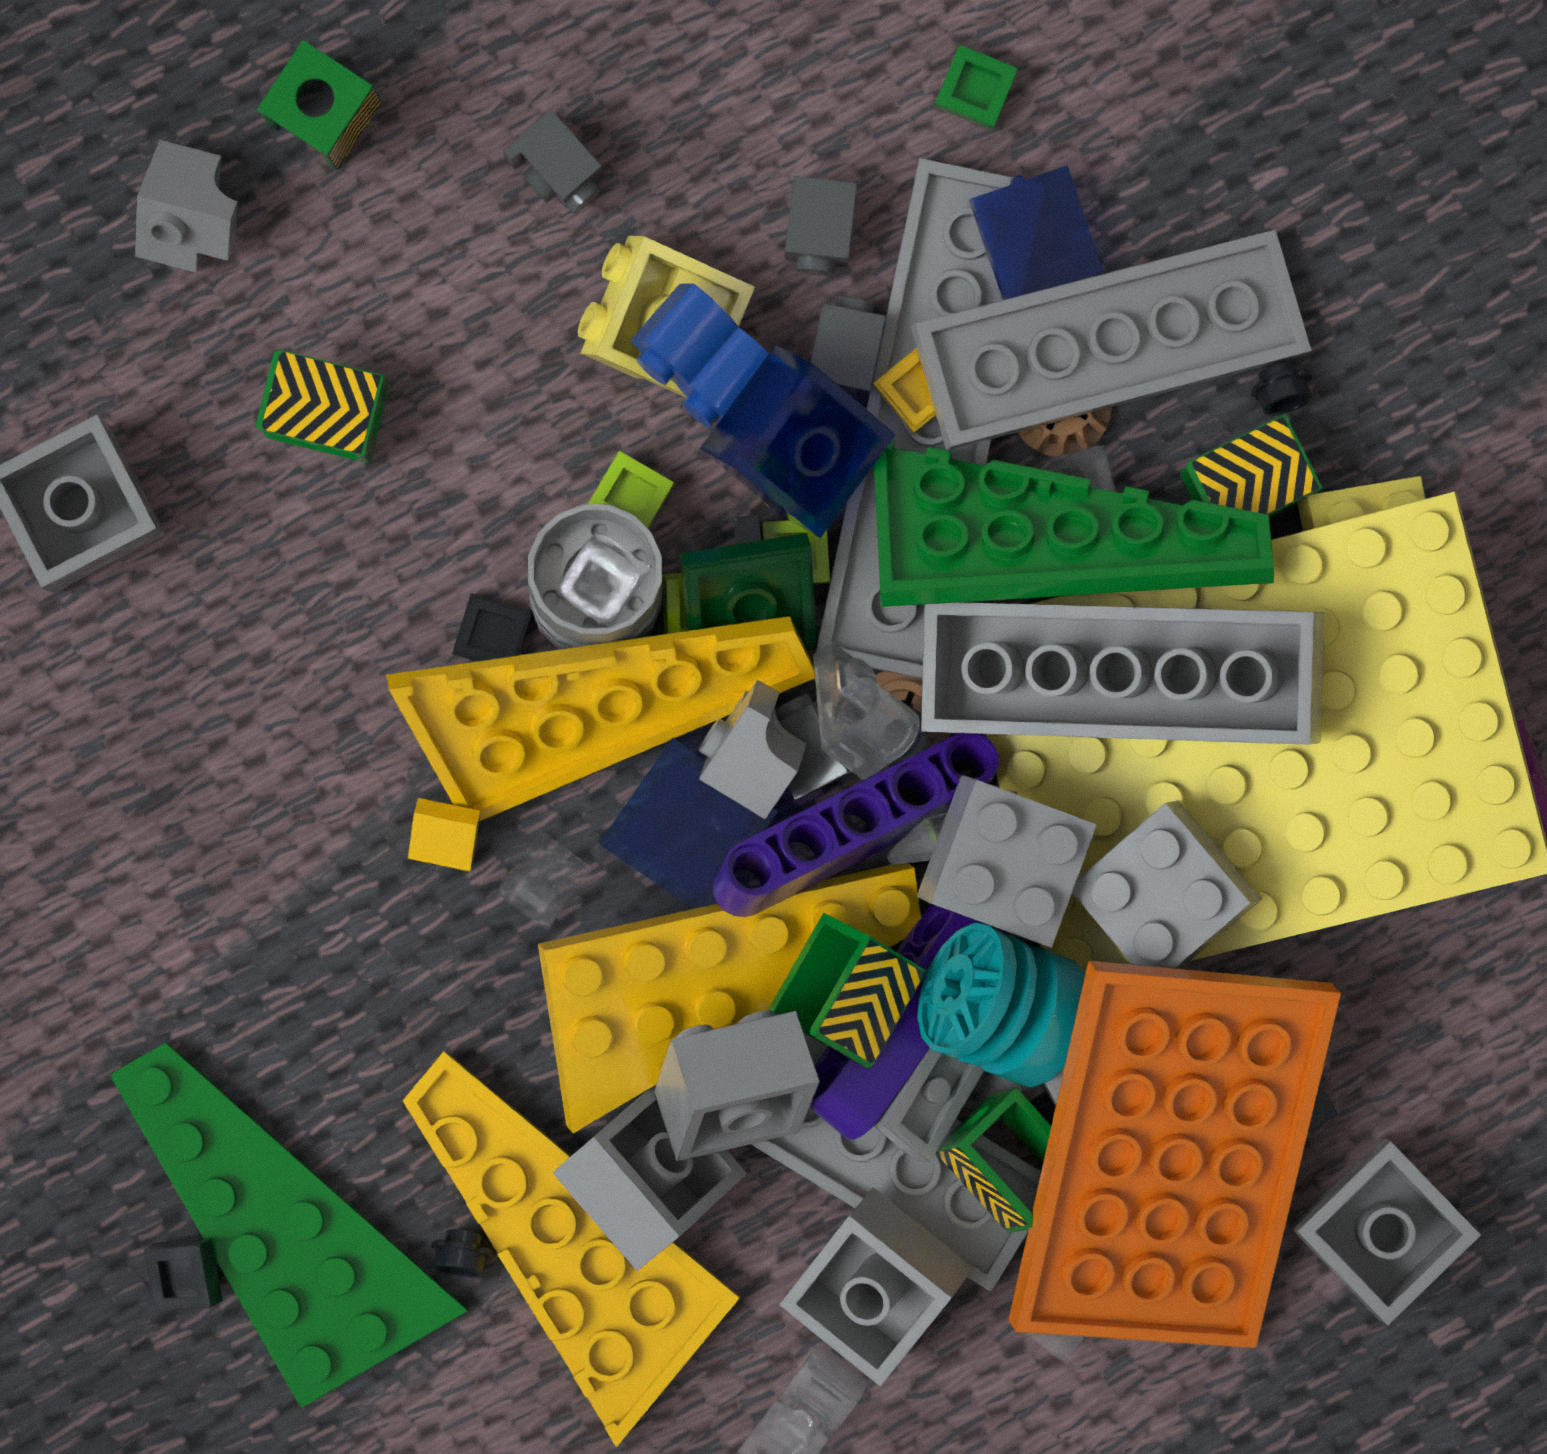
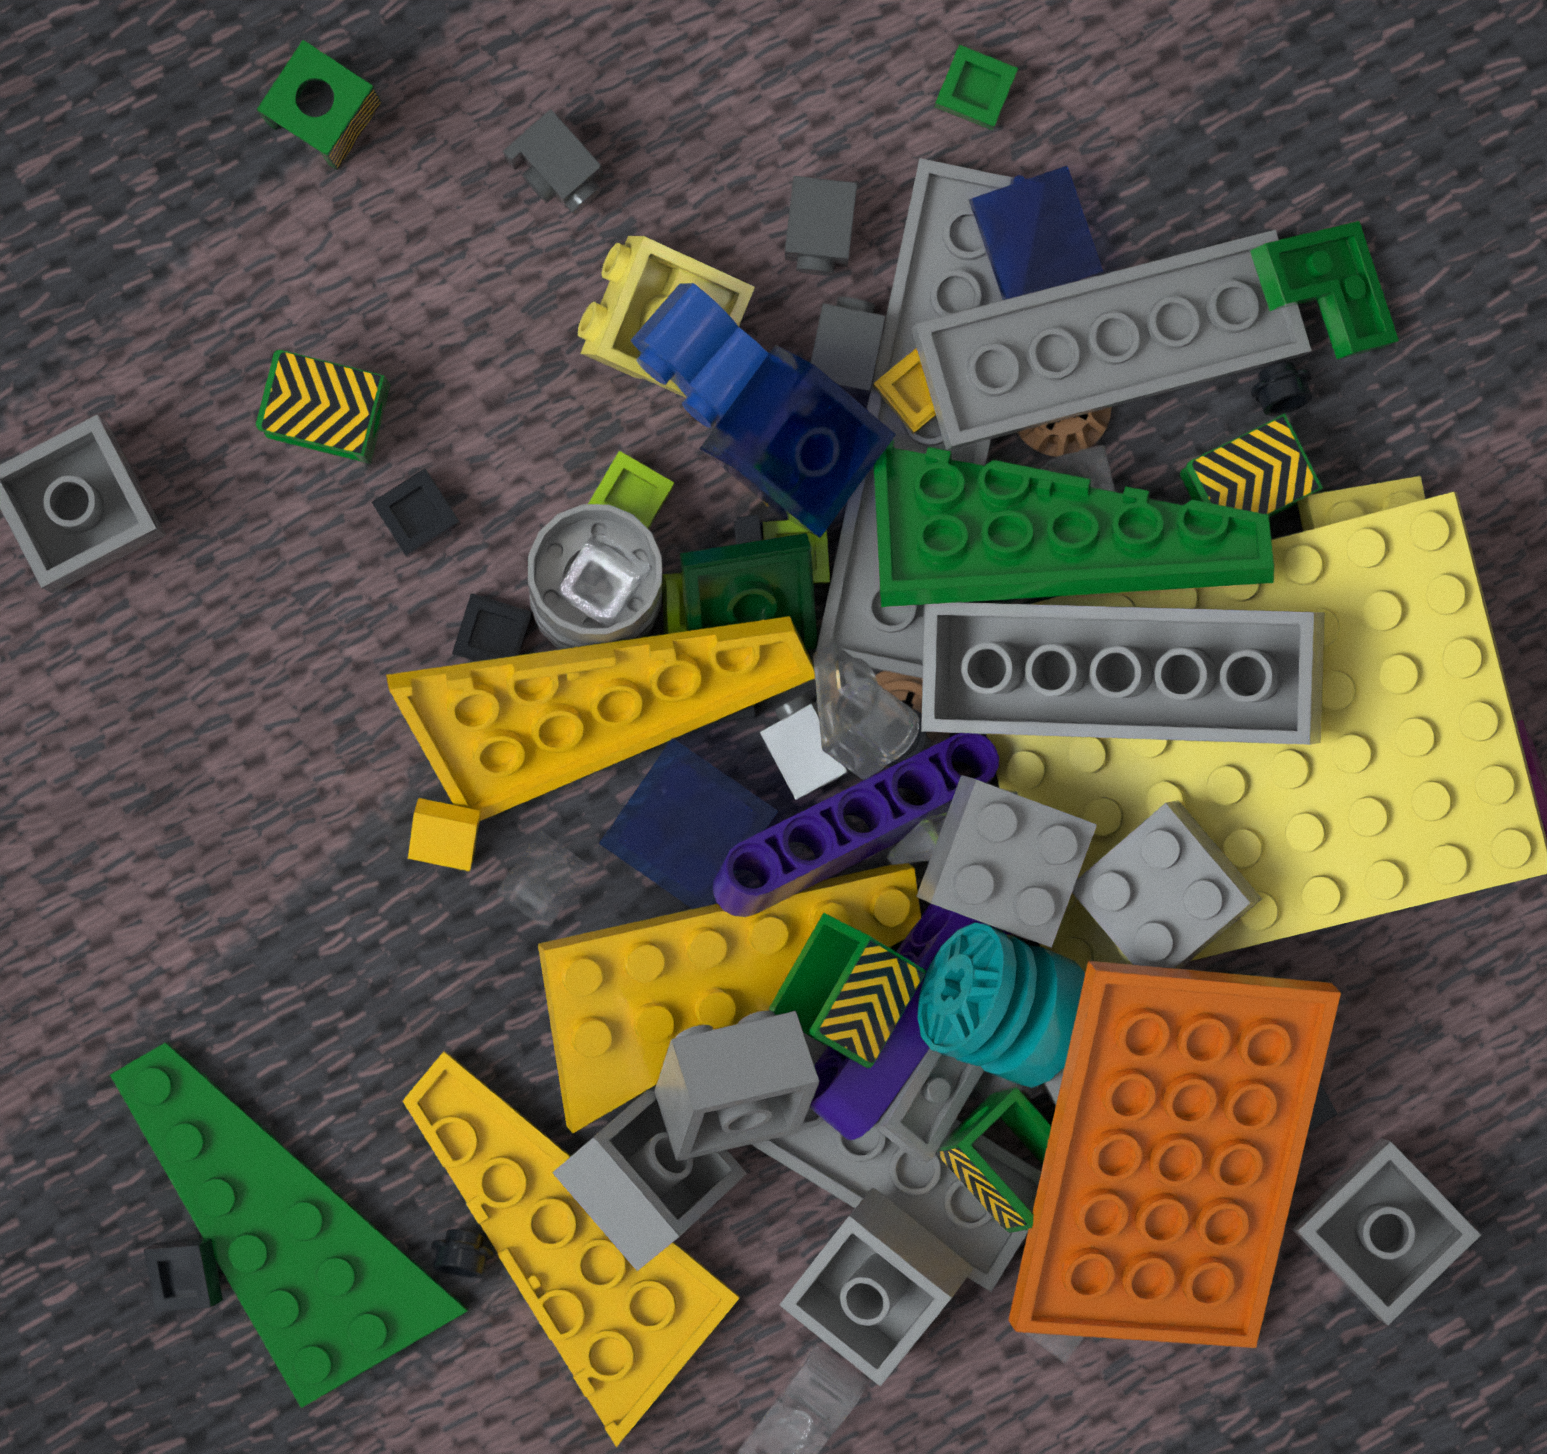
light grey brick [135,140,238,273] -> none
light grey brick [699,679,807,819] -> none
none -> black plate [371,468,461,558]
none -> green plate [1250,221,1399,360]

